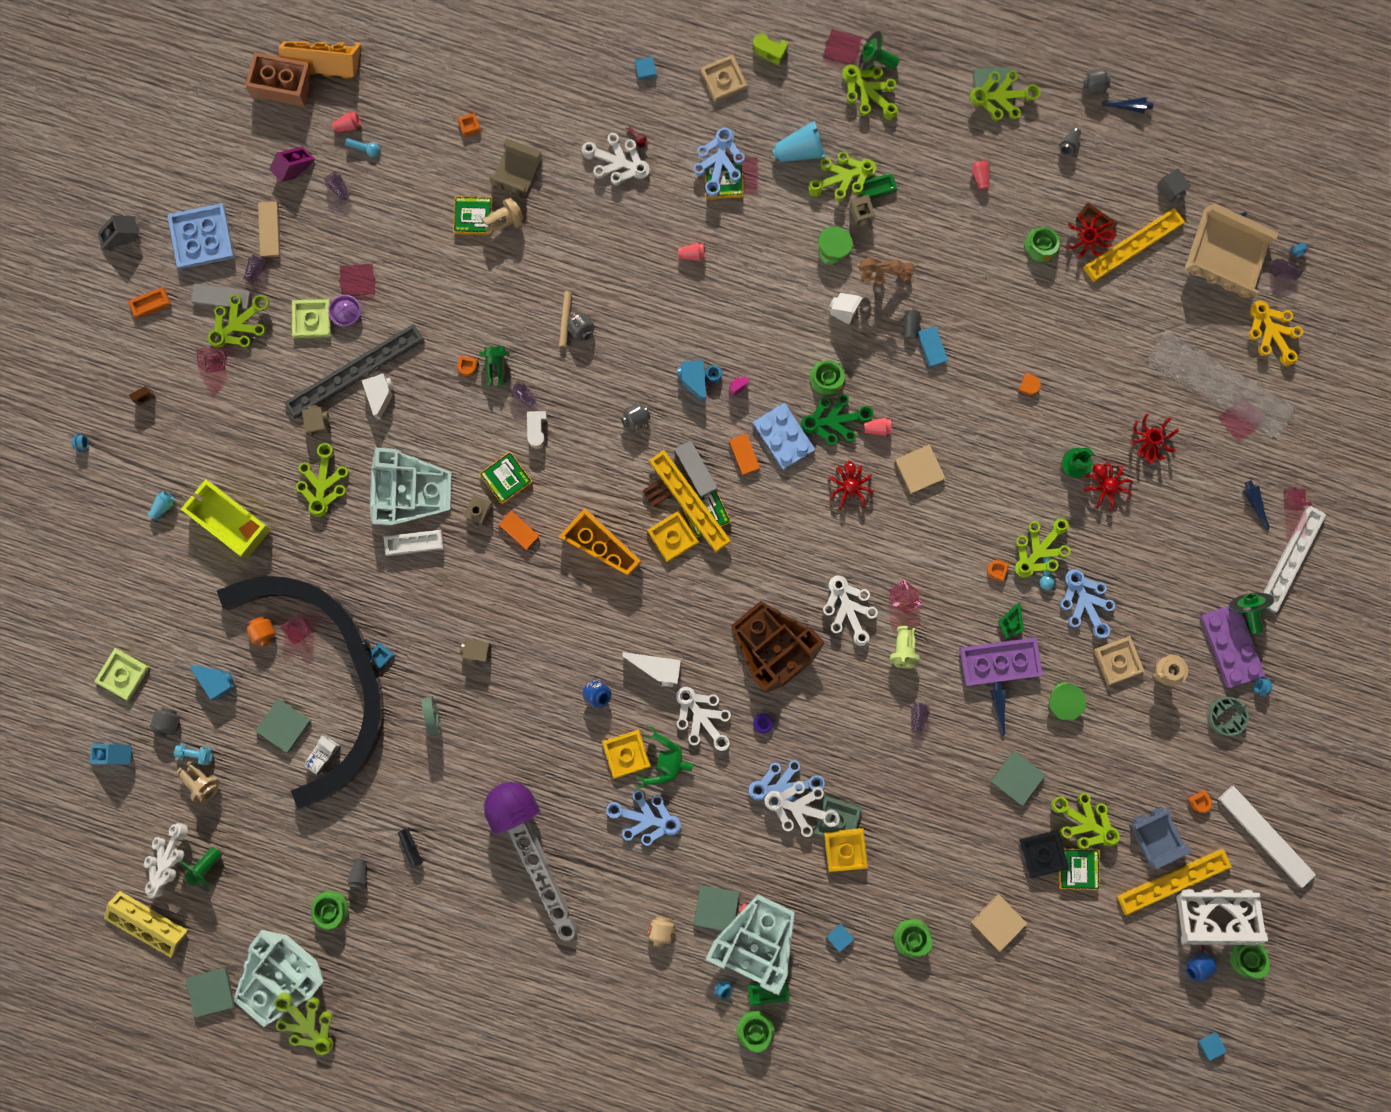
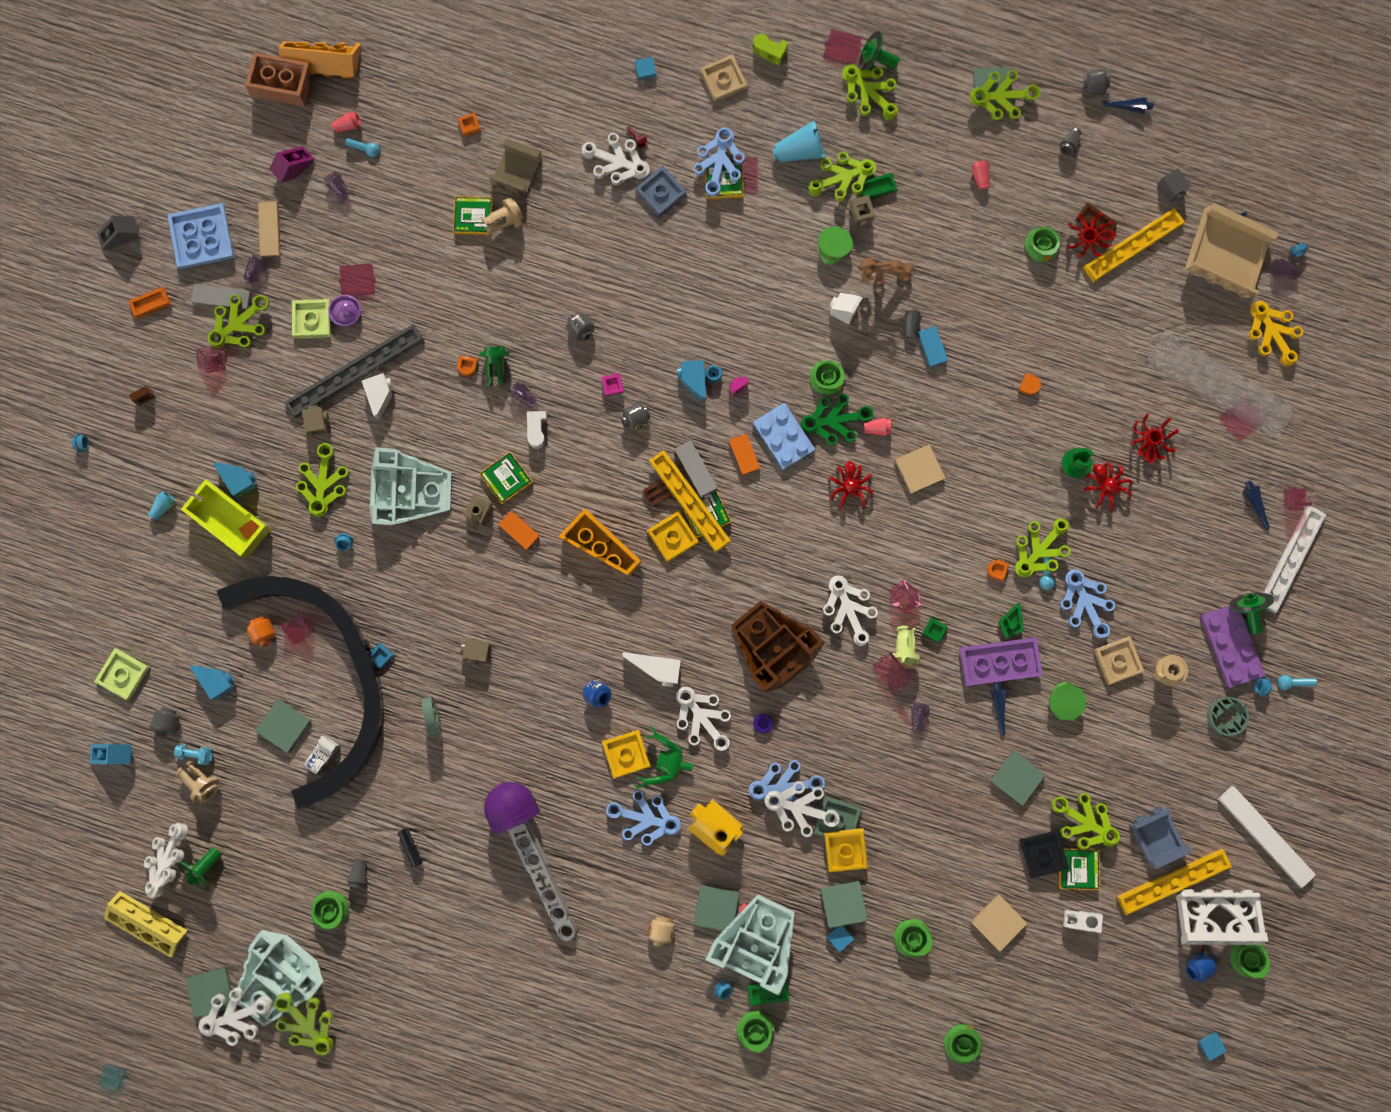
white plate [384,530,444,556] -> none
tan bar [559,291,572,348] -> none
coral cone [678,242,706,261] -> none
orange tile [1187,790,1212,813] -> none
none -> clear light blue tile [98,1063,127,1091]
none -> white plant [199,987,273,1046]
none -> dark azure slope [214,462,258,499]
none -> dark azure plate [334,533,354,551]
none -> dark pink plate [601,373,624,397]
none -> sand blue tile [635,166,687,218]
none -> yellow cylinder [688,799,744,856]
none -> sand green tile [820,881,868,928]
none -> clear pink piece [872,652,913,692]
none -> green tile [921,617,948,644]
none -> bright green hat [943,1024,982,1064]
none -> white leg [1063,910,1103,933]
none -> medium azure bar [1277,675,1317,690]

